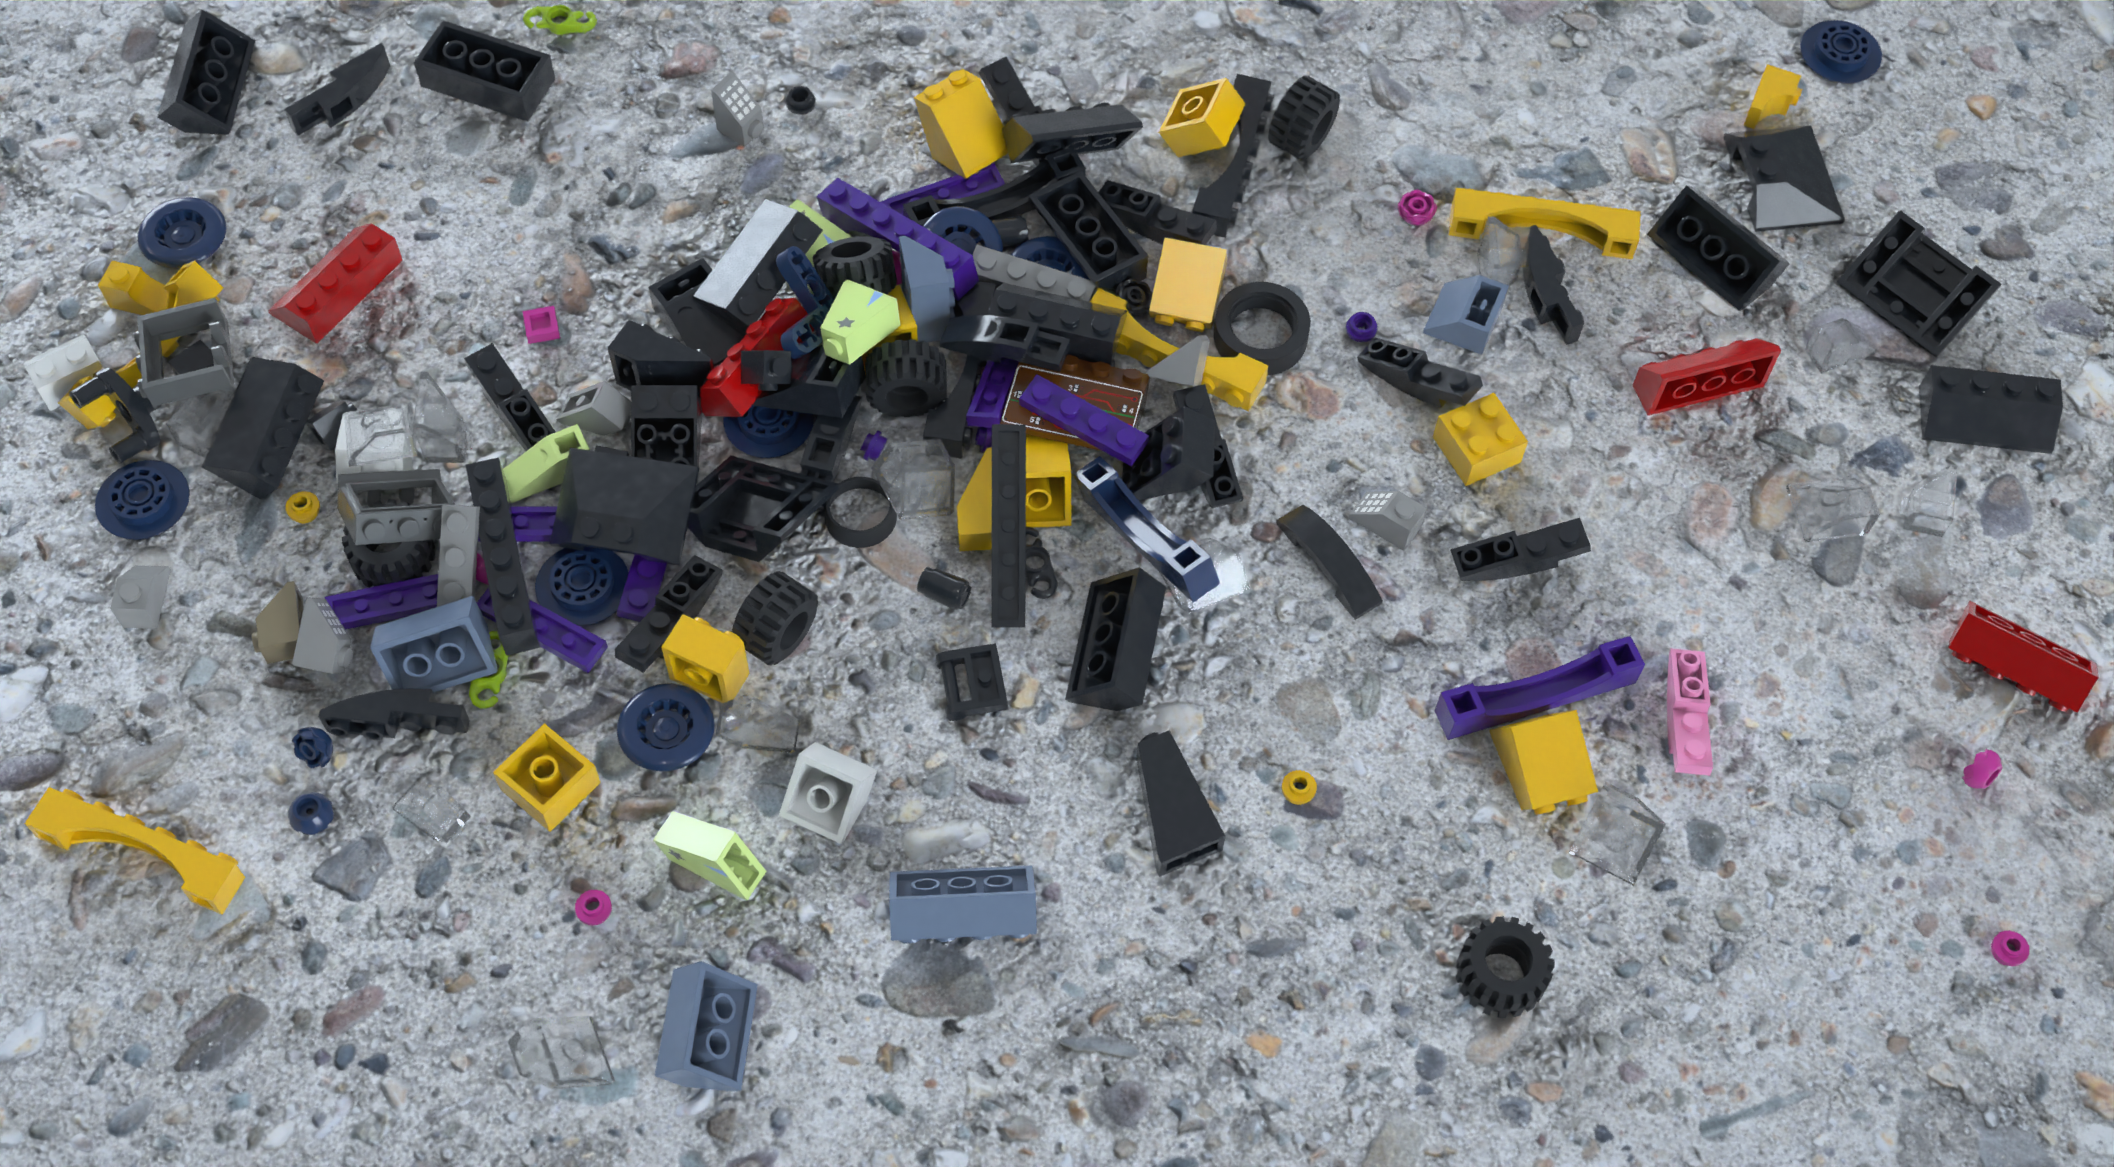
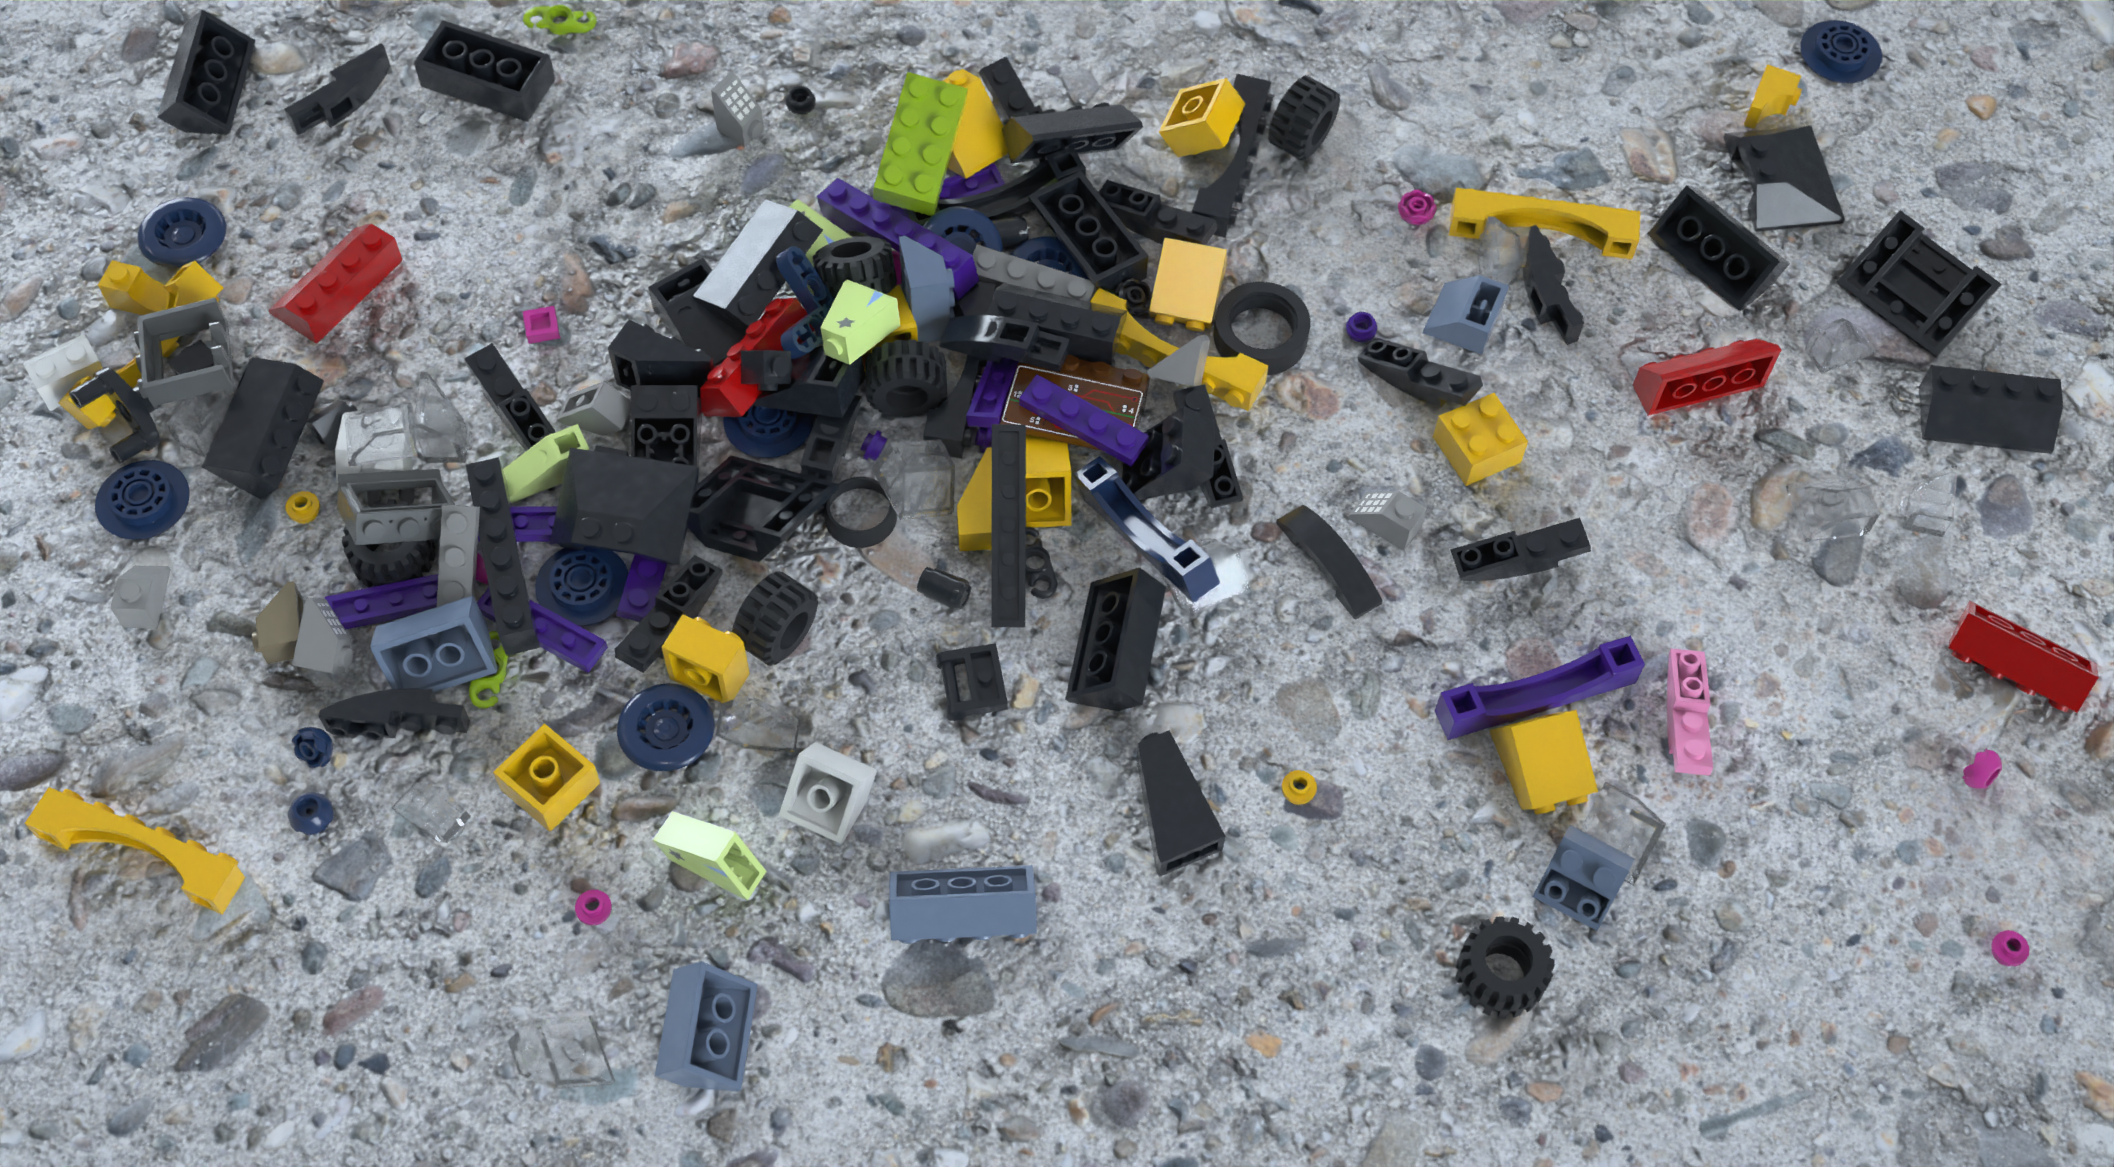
none -> lime brick [873,72,968,216]
none -> sand blue slope [1532,825,1635,931]

